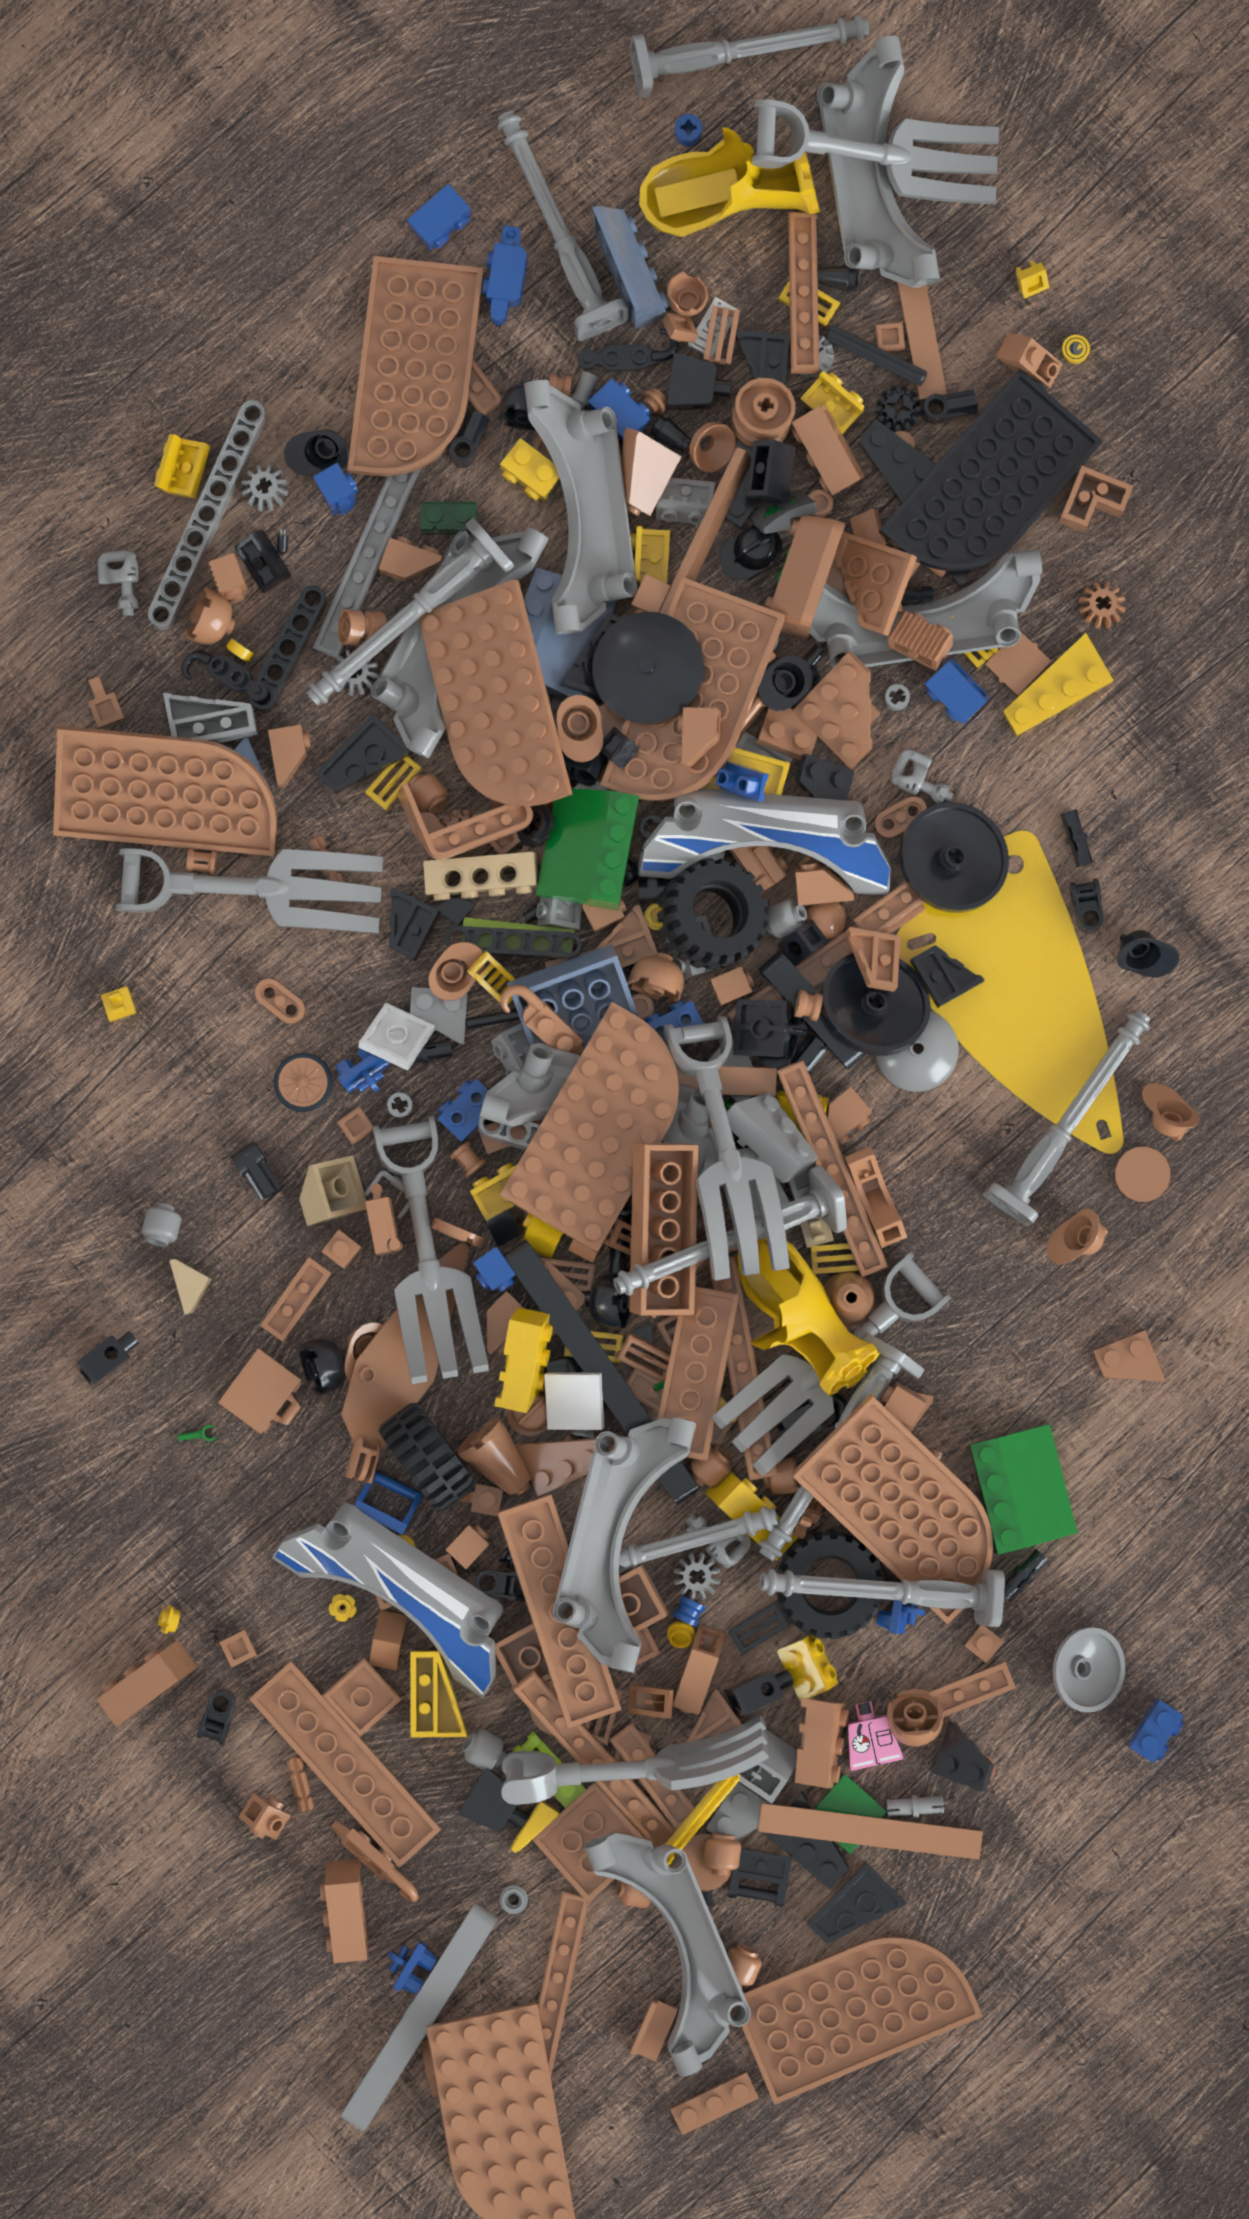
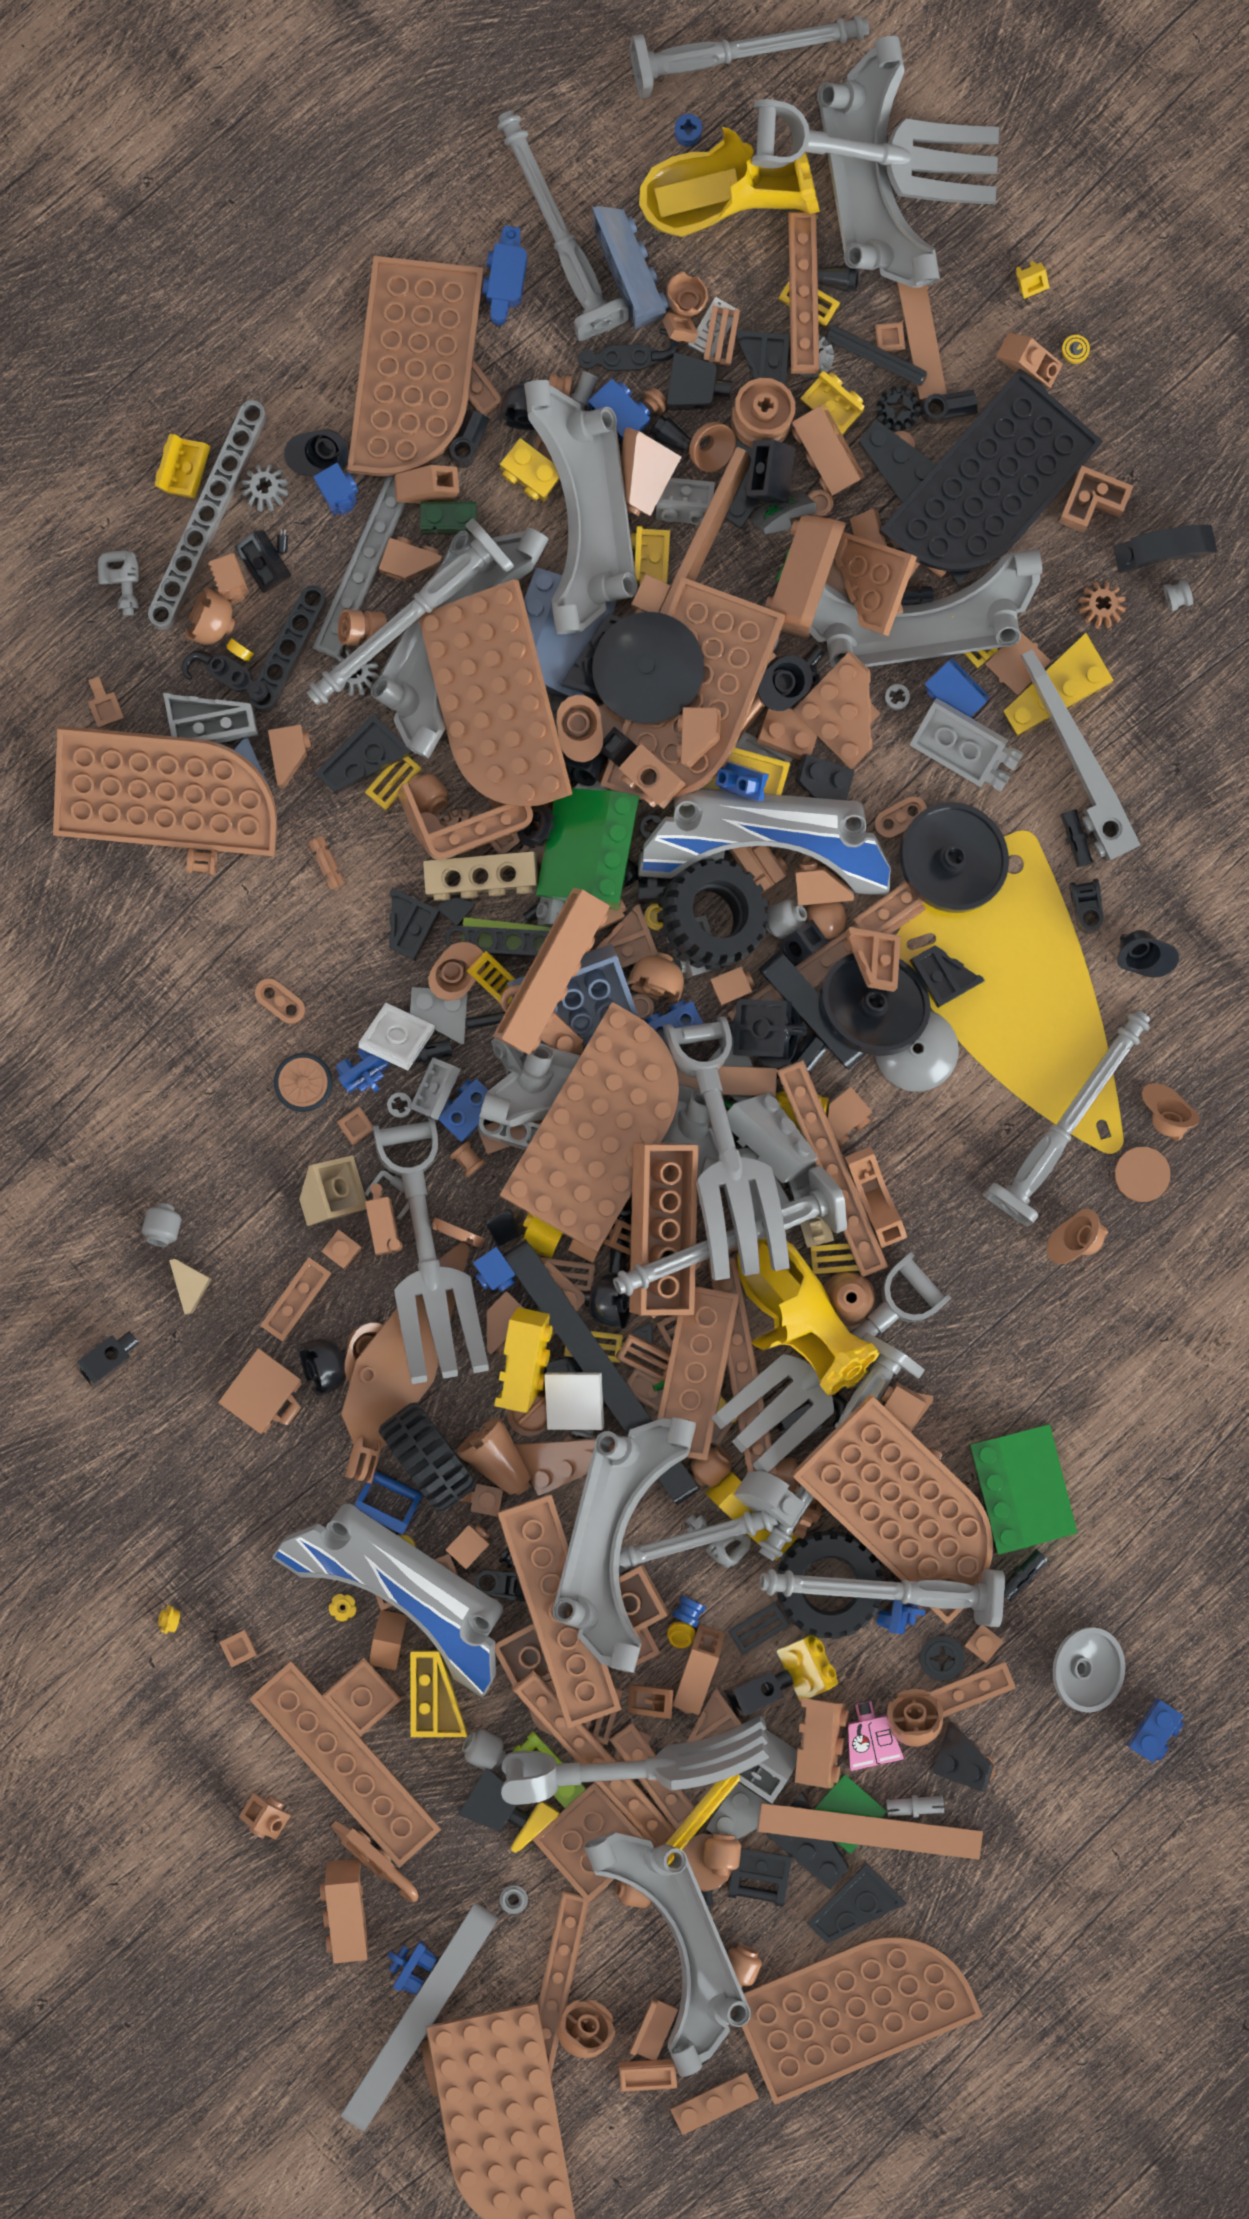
nougat wedge [96,1640,198,1727] -> none
yellow tile [101,986,137,1022] -> none
light grey piece [116,848,383,934] -> none
green hand [178,1425,217,1441] -> none
black piece [196,1689,236,1746] -> none
black piece [230,1141,282,1201] -> none
nougat axle [287,1756,314,1812] -> none
blue brick [407,184,471,251] -> none
yellow bracket [470,1163,517,1221] -> none
light grey gear [674,1553,721,1600] -> none
black piece [719,525,782,580] -> none
nougat wheel [794,989,823,1021] -> none
nougat brick [888,611,953,671] -> none
light grey piece [891,749,954,804] -> none
nougat wing [1092,1330,1165,1382] -> none
none -> nougat slope [394,465,459,504]
none -> light grey bracket [410,1058,461,1120]
none -> nougat brick [493,888,610,1055]
none -> nougat cylinder [557,2000,615,2059]
none -> nougat brick [618,744,686,809]
none -> nougat tile [619,2059,677,2092]
none -> light grey brick [734,1471,805,1527]
none -> light grey tile [910,698,1024,792]
none -> black gear [919,1635,965,1681]
none -> light grey piece [1020,650,1140,861]
none -> black arch [1113,525,1217,573]
none -> light grey wheel [1163,578,1193,612]

